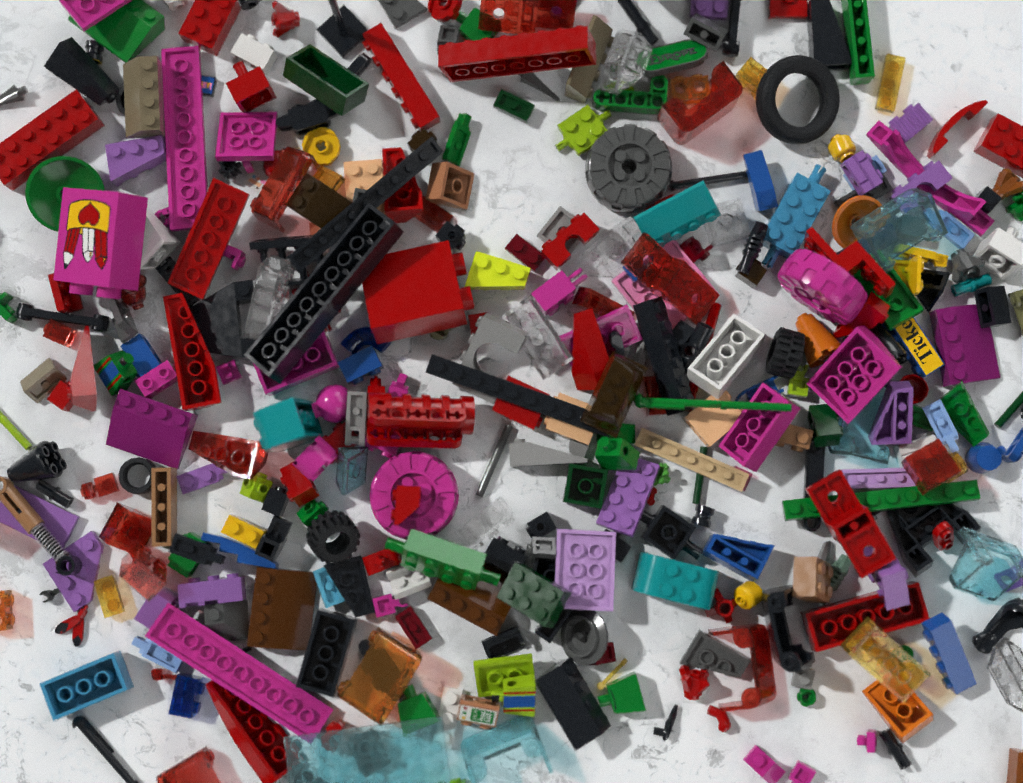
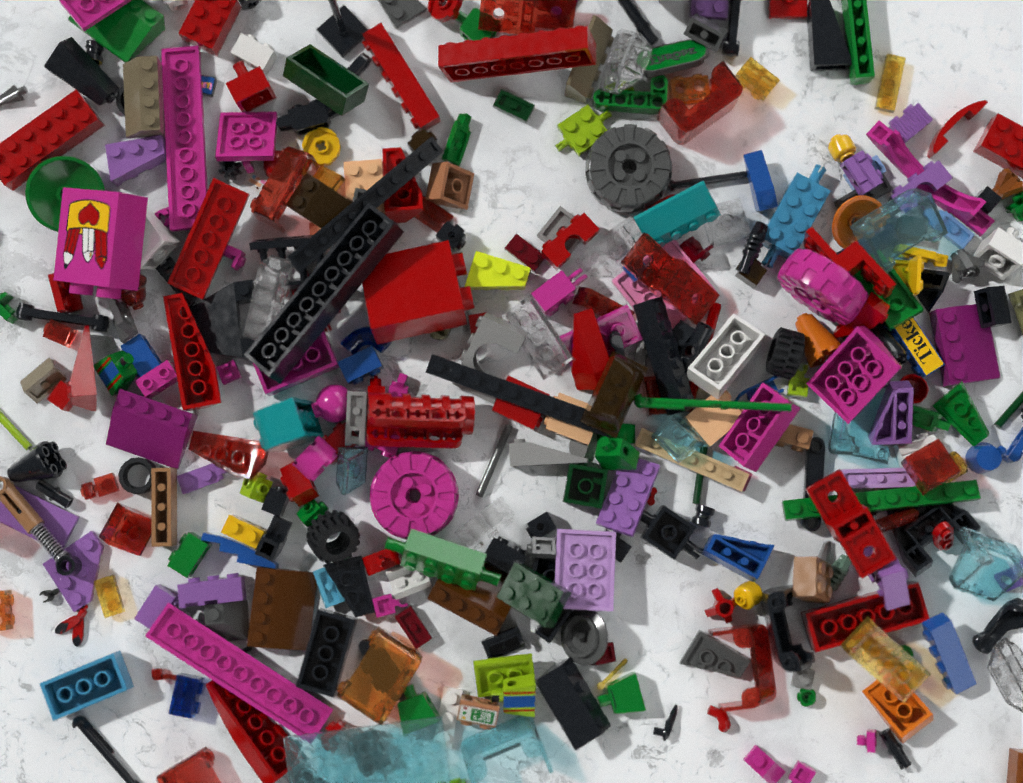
clear red brick [119,543,167,602] -> none
light blue hinge [131,636,184,673] -> none
black hinge [169,533,226,566] -> none
red rock [271,1,300,37] -> none
red slope [391,485,422,525] -> none
dark grey bracket [437,25,459,54] -> none
dark grey piece [518,73,560,102] -> none
teal brick [631,551,719,610] -> none
bright green plant [654,463,671,486] -> none
red rock [679,665,710,700] -> none
black tyre [756,55,840,144] -> none
dark green brick [807,404,844,448] -> none
light blue hinge [922,399,959,453] -> none
teal pin [951,273,992,297] -> none
none -> clear light blue slope [652,415,706,463]
none -> clear red slope [875,508,919,533]

